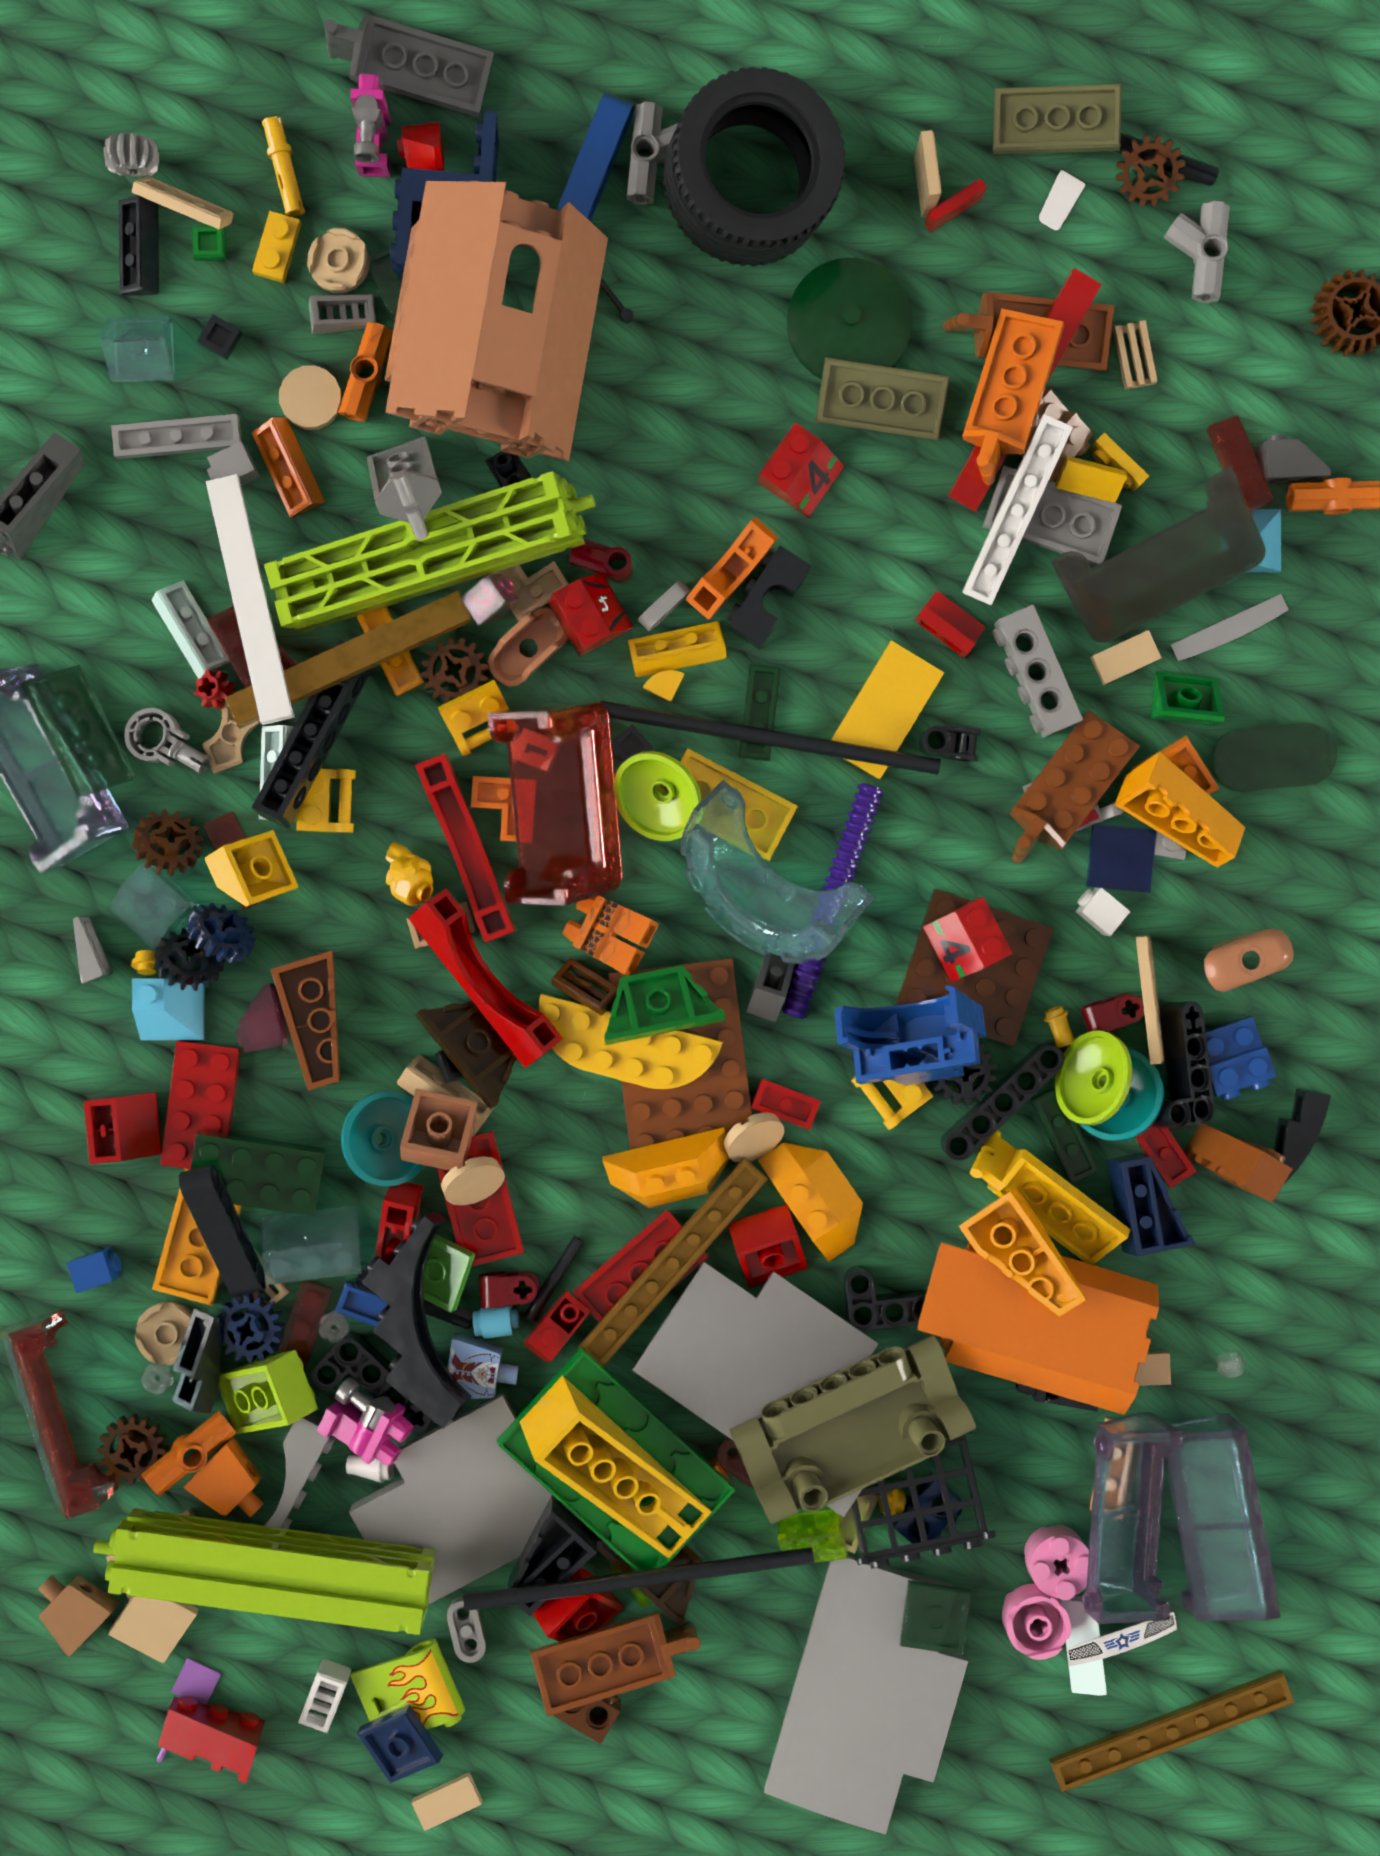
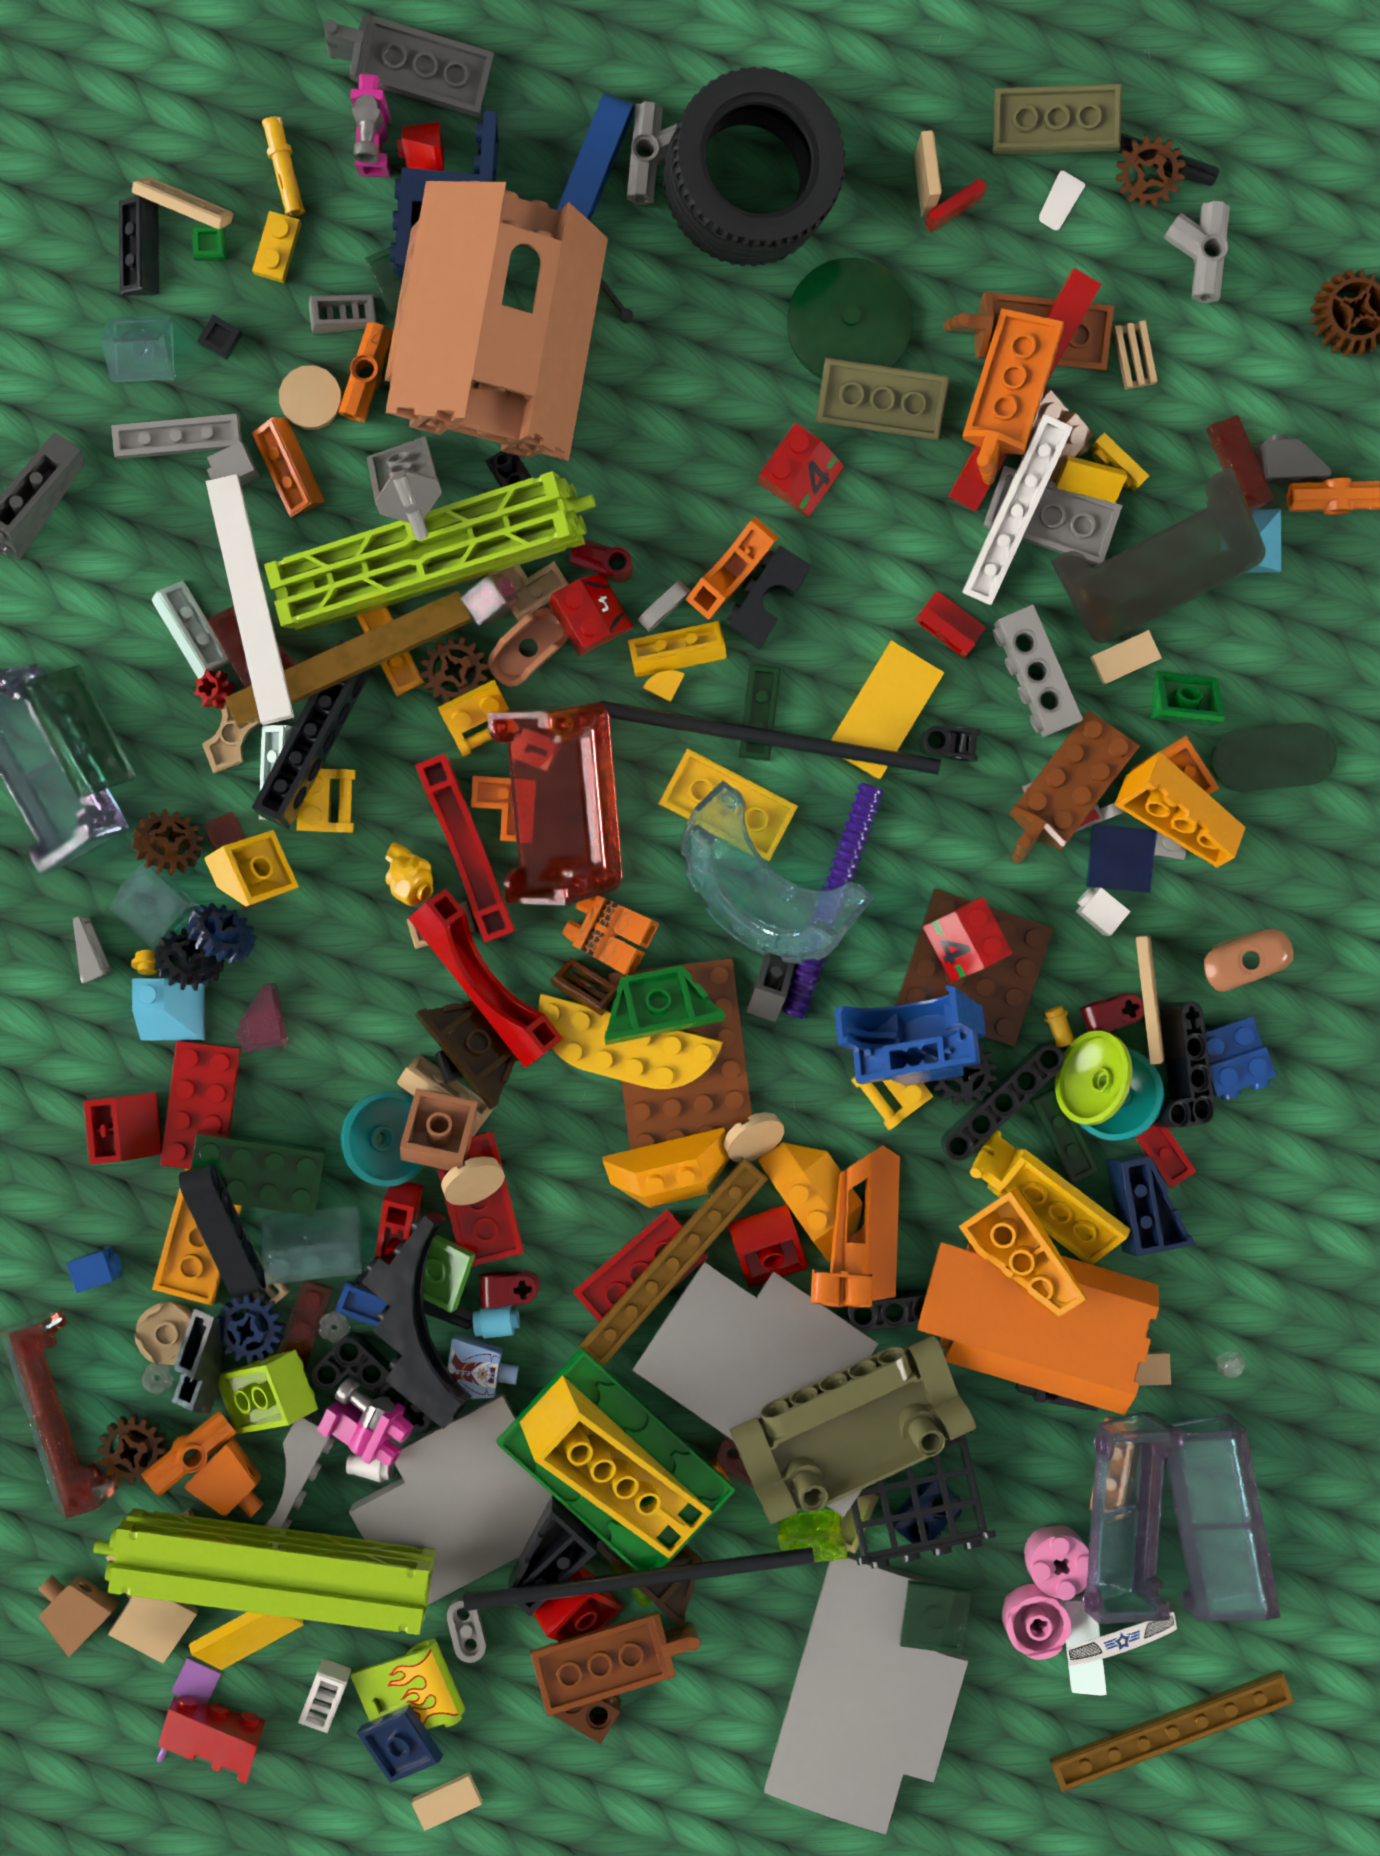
light grey gear [103,132,159,178] -> none
light grey pin [124,708,211,774] -> none
dark orange wedge [270,950,341,1091] -> none
tan tile [307,228,370,293] -> none
red slope [522,1291,591,1363] -> none
black piece [524,1235,584,1322] -> none
black plate [609,724,653,762] -> none
lime dish [613,751,702,841] -> none
red plate [751,1078,821,1130] -> none
yellow plate [879,1482,906,1515] -> none
light grey sticker [1171,594,1289,661] -> none
dark orange wedge [1183,1124,1292,1203] -> none
black slope [1274,1089,1331,1184] -> none
none -> yellow tile [189,1612,304,1670]
none -> orange panel [811,1145,900,1307]

